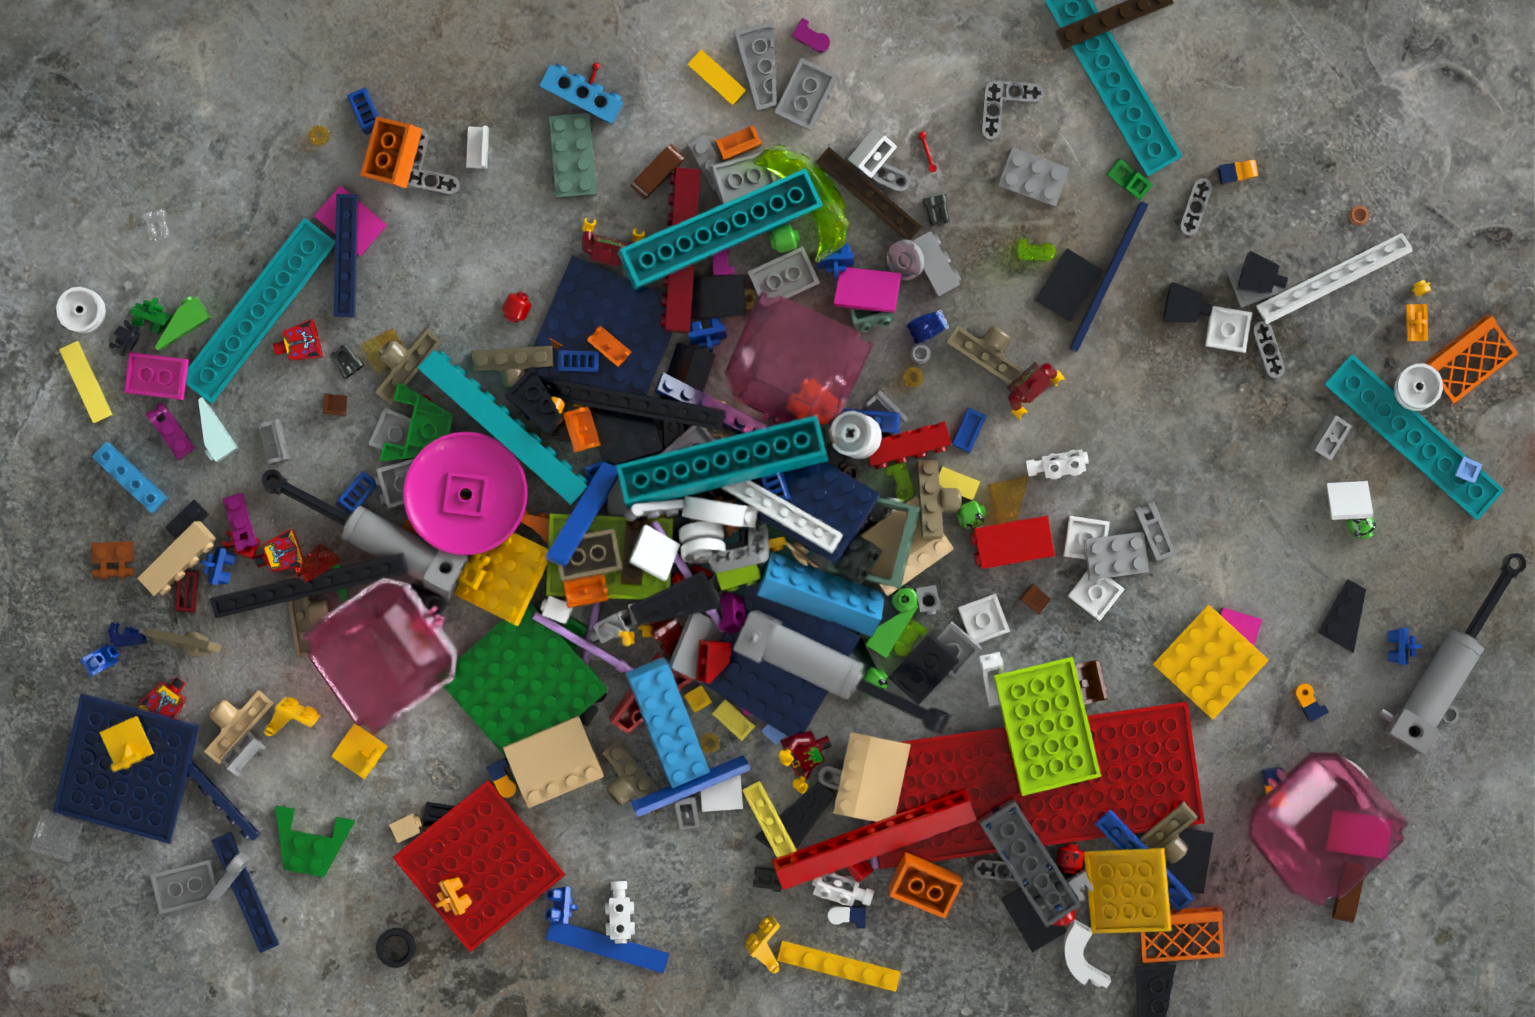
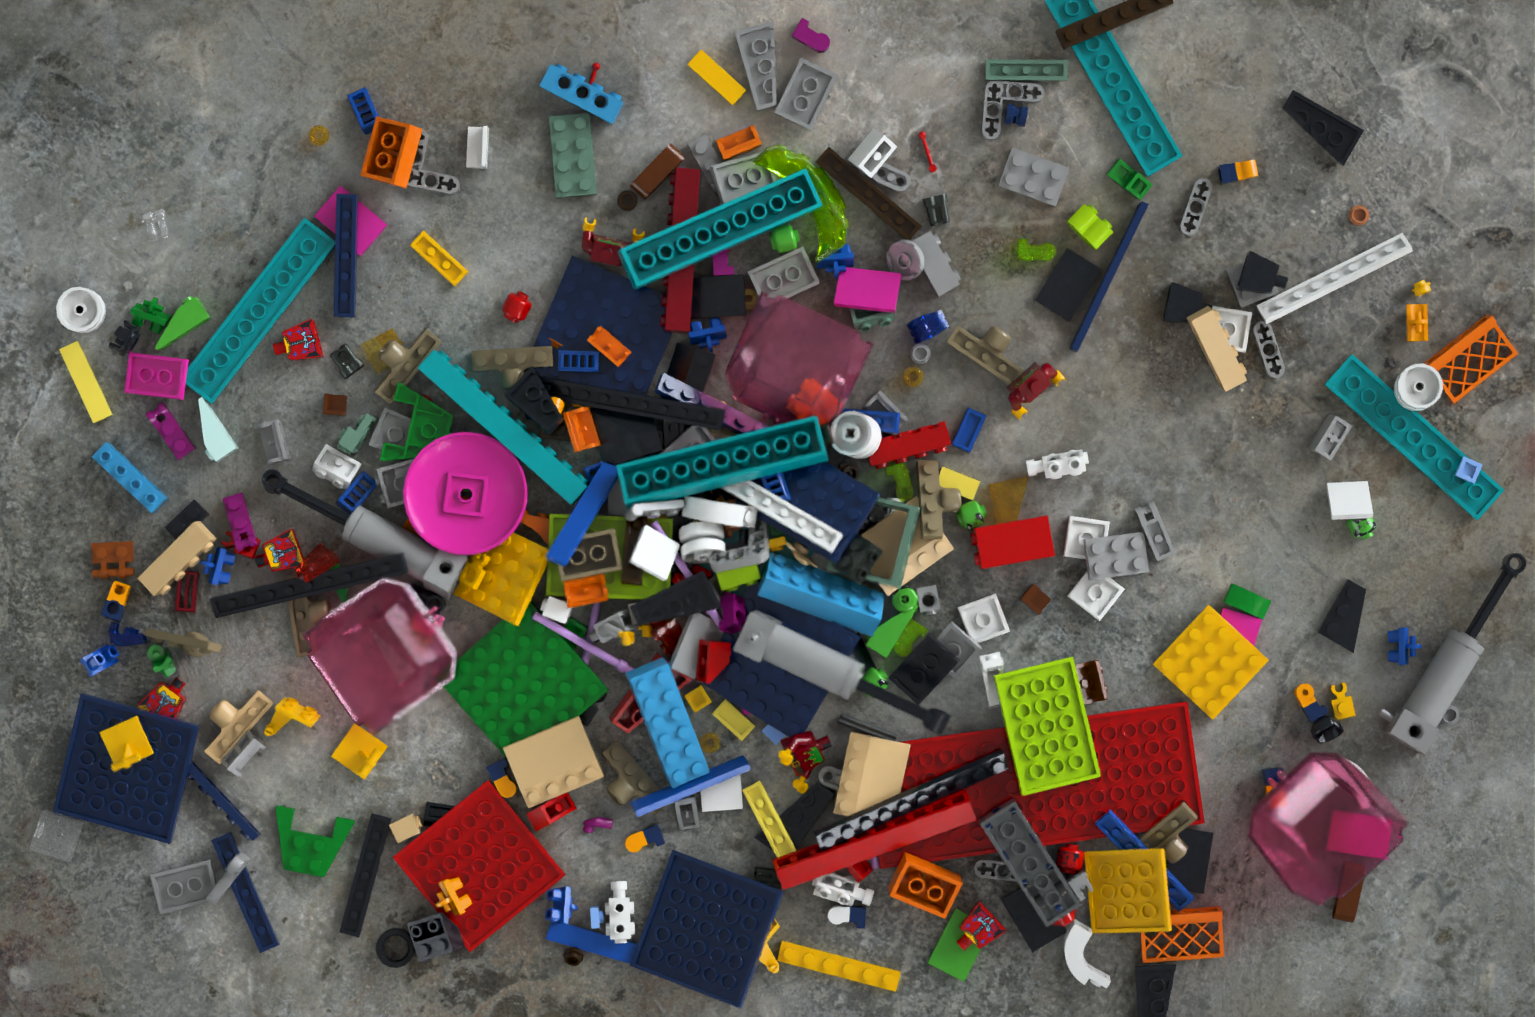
none -> leg [101,581,131,623]
none -> green hips [147,644,176,678]
none -> white bracket [312,444,361,490]
none -> sand green plate [337,413,378,455]
none -> black plate [339,813,392,938]
none -> black slope [406,912,465,962]
none -> yellow tile [410,231,469,287]
none -> red slope [526,792,577,831]
none -> dark brown plate [563,947,584,966]
none -> magenta arm [583,817,613,833]
none -> light blue plate [590,906,604,929]
none -> dark brown plate [617,190,638,211]
none -> leg [625,824,665,852]
none -> dark blue plate [630,850,784,1009]
none -> black plate [814,749,1009,851]
none -> dark grey axle [838,714,897,741]
none -> bright green tile [927,908,981,982]
none -> red torso [956,901,1007,951]
none -> sand green plate [985,59,1067,81]
none -> dark blue wheel [1004,104,1028,127]
none -> lime brick [1066,204,1113,251]
none -> tan brick [1186,306,1247,392]
none -> green slope [1223,583,1271,620]
none -> black wing [1282,90,1364,166]
none -> black hair [1310,716,1344,743]
none -> yellow plate [1330,682,1356,720]

